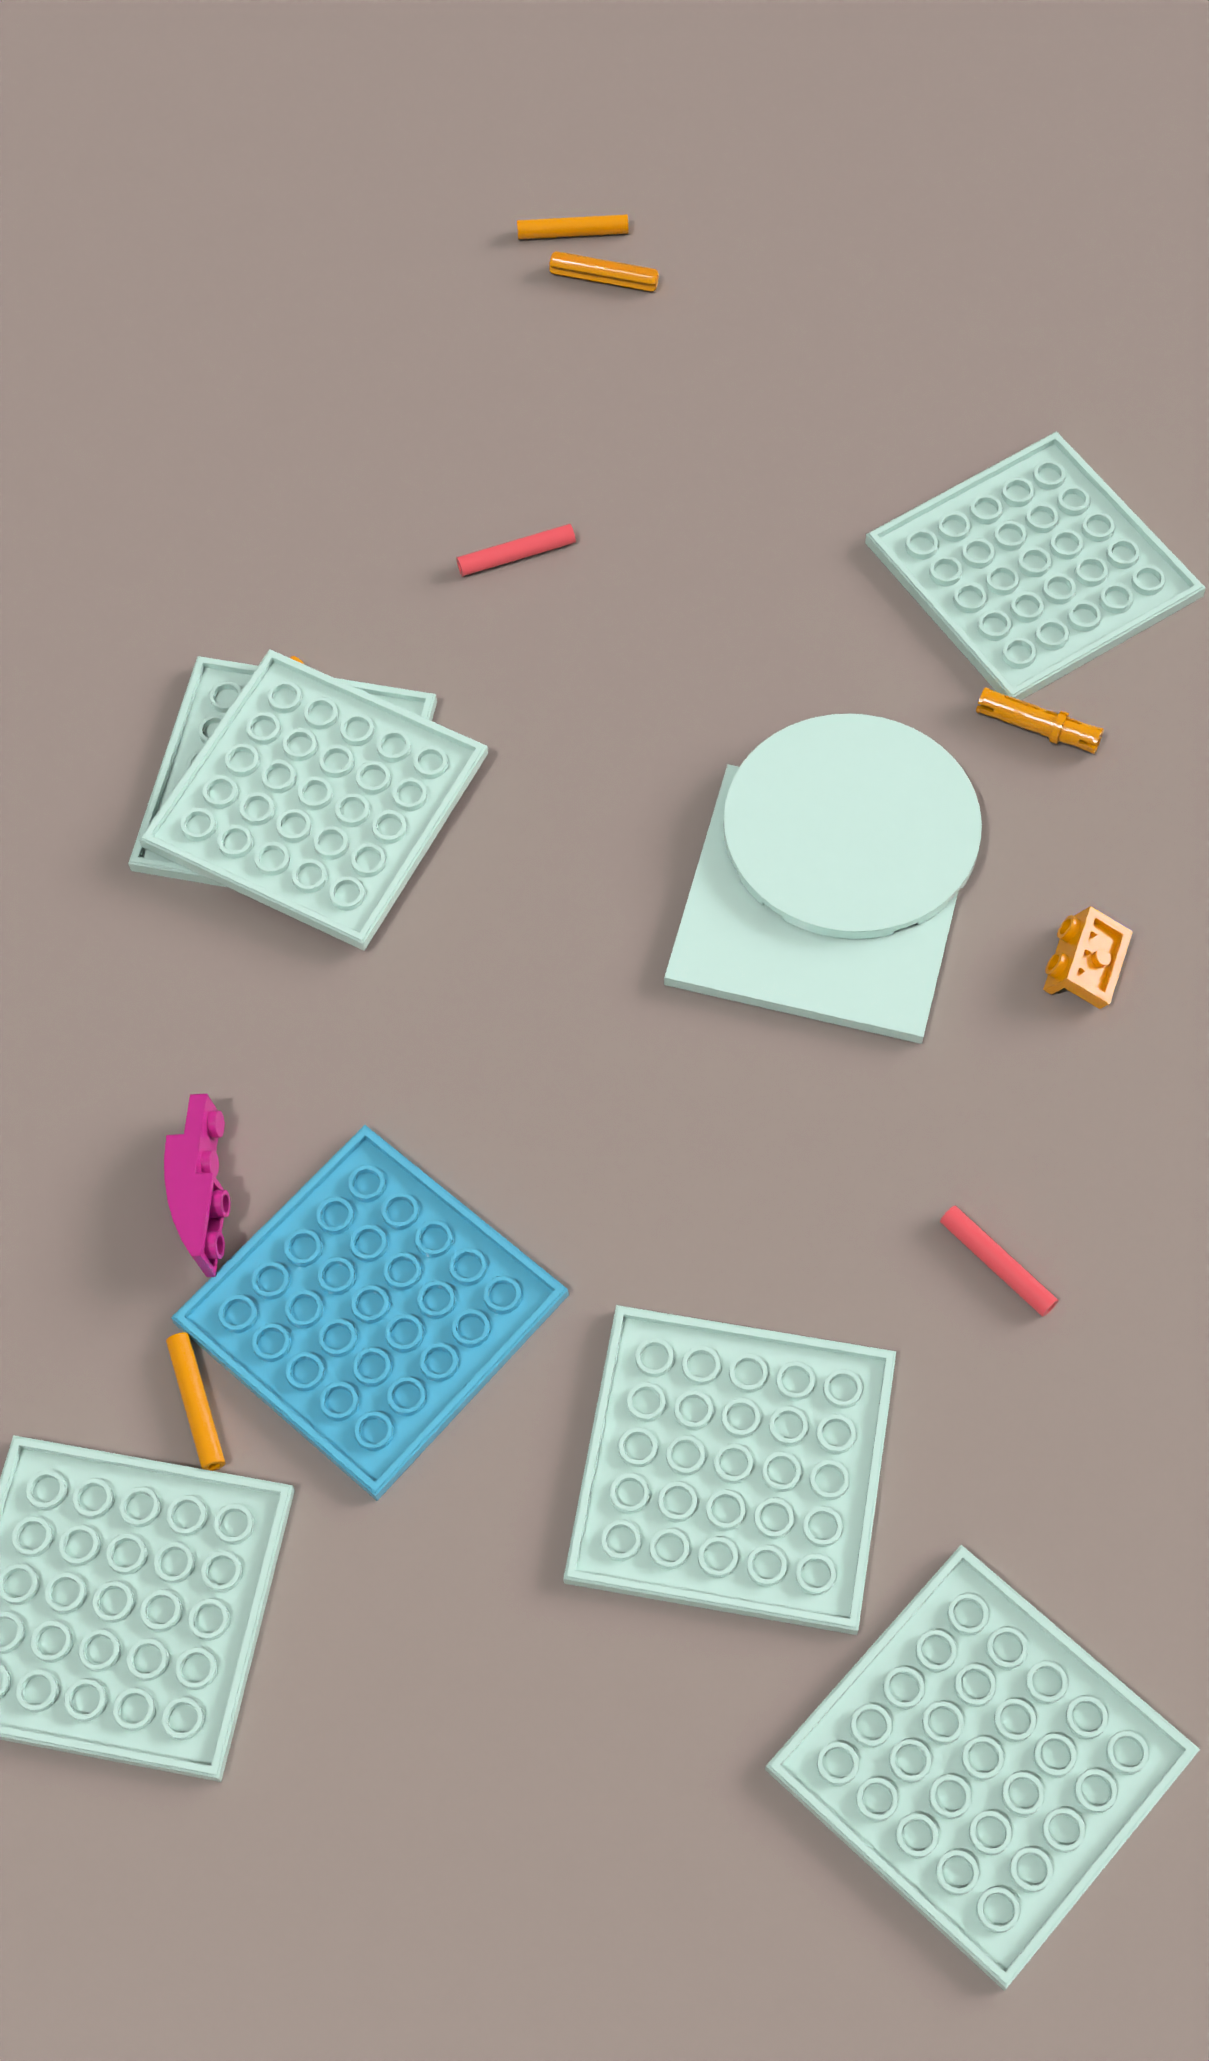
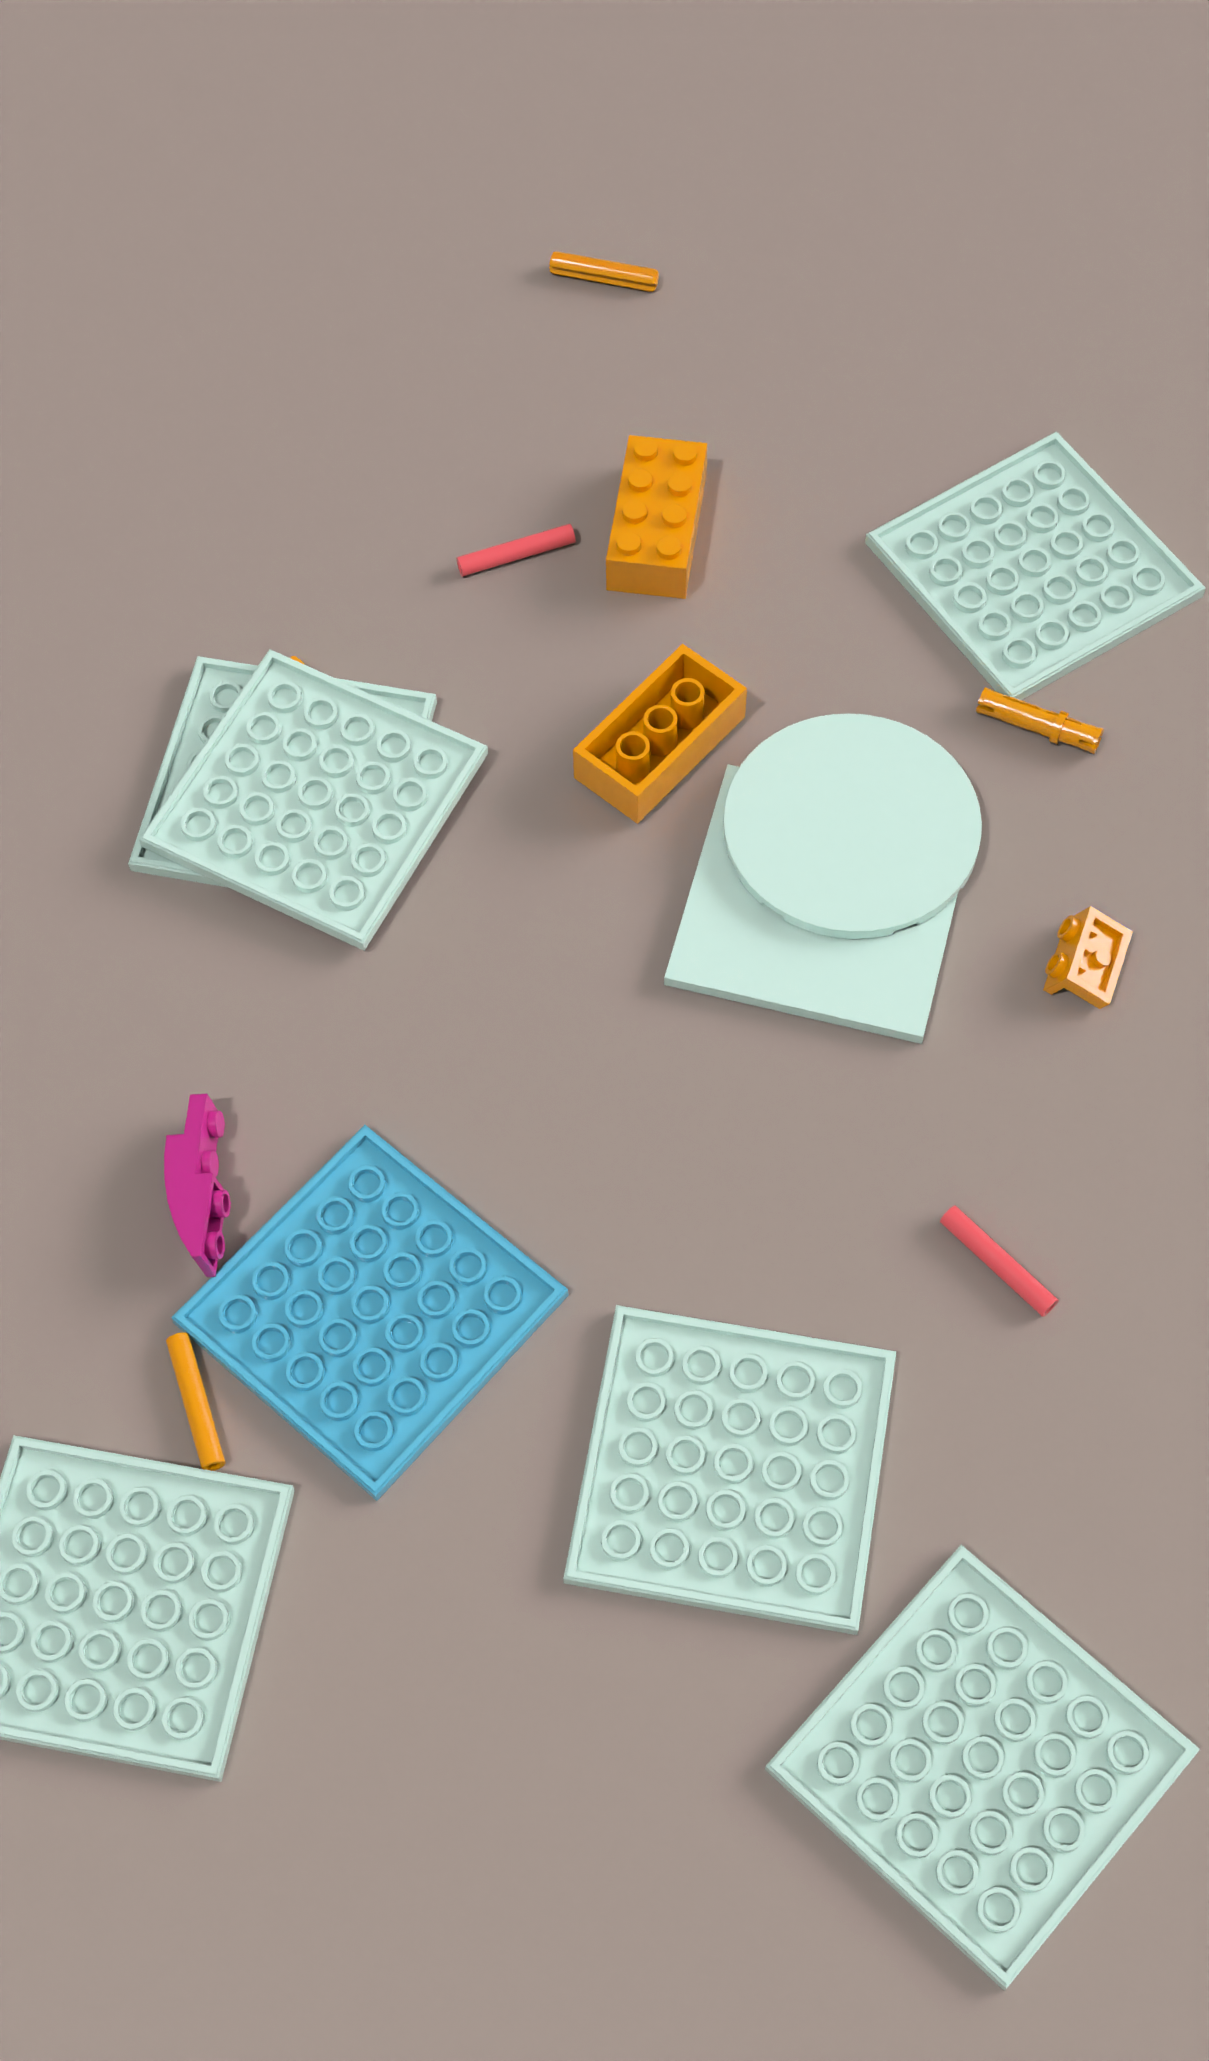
light orange piece [517,214,629,240] -> none
none -> light orange brick [573,643,747,824]
none -> light orange brick [606,435,707,599]

